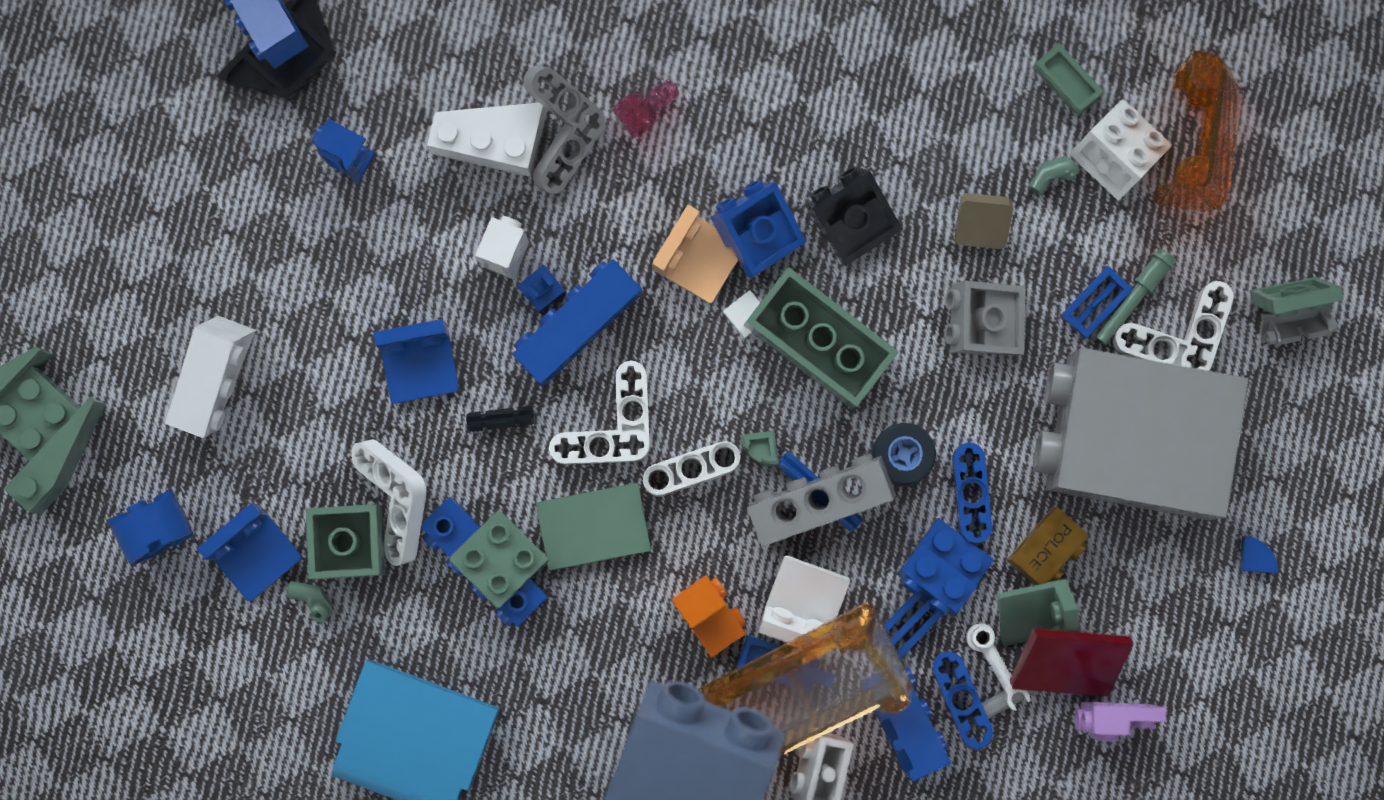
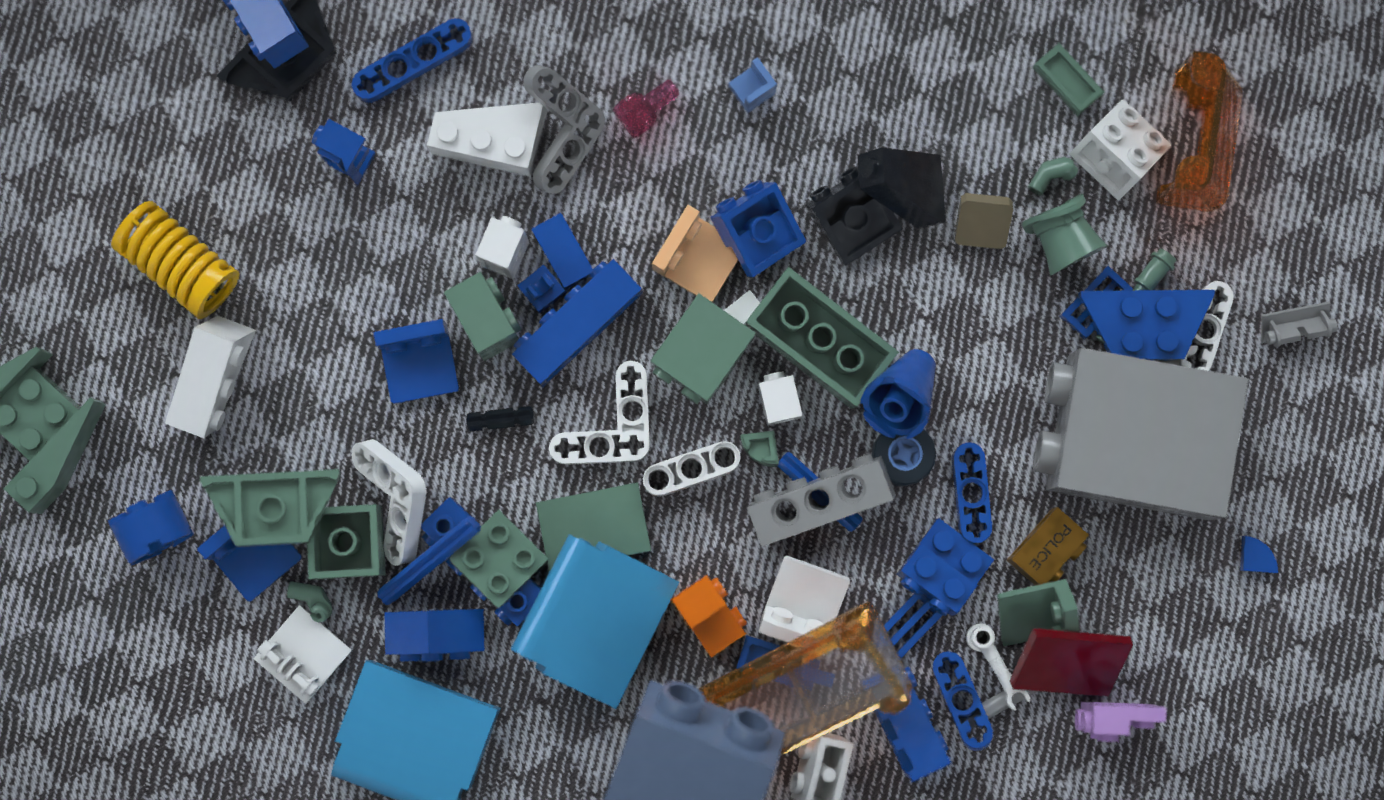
light grey plate [944,281,1025,356] -> none
sand green plate [1250,277,1343,318] -> none
none -> yellow piece [111,201,240,319]
none -> sand green wing [200,469,340,547]
none -> white hinge [253,605,352,704]
none -> blue beam [352,18,473,103]
none -> blue axle [377,516,481,605]
none -> blue brick [384,609,485,661]
none -> sand green brick [444,271,522,361]
none -> dark azure piece [511,534,680,709]
none -> blue tile [531,213,593,290]
none -> sand green brick [650,293,756,405]
none -> medium blue panel [728,57,777,113]
none -> white brick [758,371,803,426]
none -> black slope [857,147,946,229]
none -> blue cone [861,349,936,439]
none -> sand green hat [1022,194,1108,276]
none -> blue wing [1078,290,1215,361]

